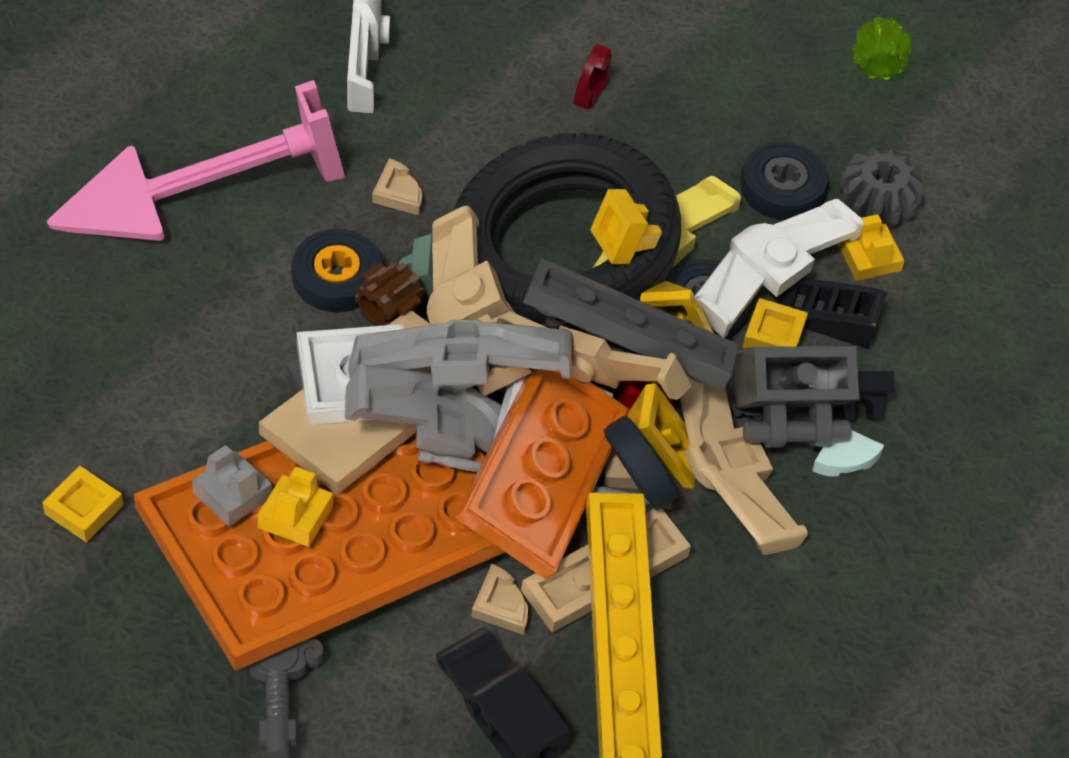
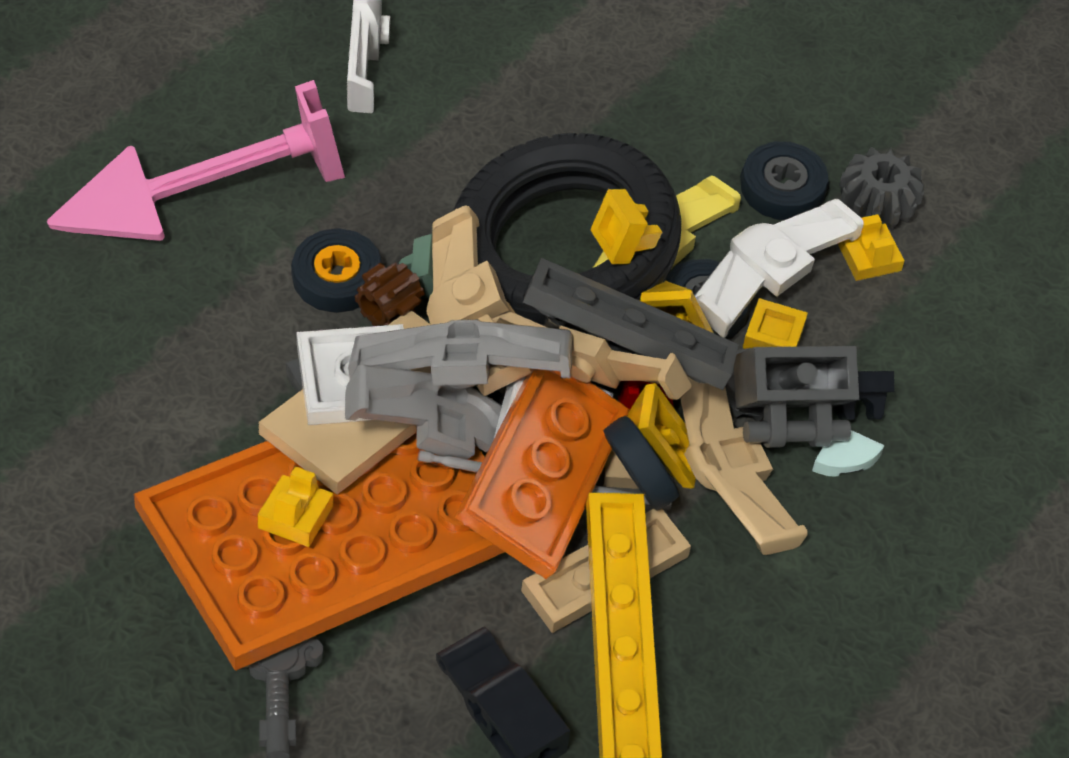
yellow plate [42,466,123,543] -> none
light grey tile [192,445,272,527] -> none
tan tile [372,158,422,215] -> none
tan tile [471,564,528,635] -> none
dark red tile [573,43,612,110] -> none
black slope [777,278,888,350] -> none
clear neon green gear [853,17,912,80] -> none

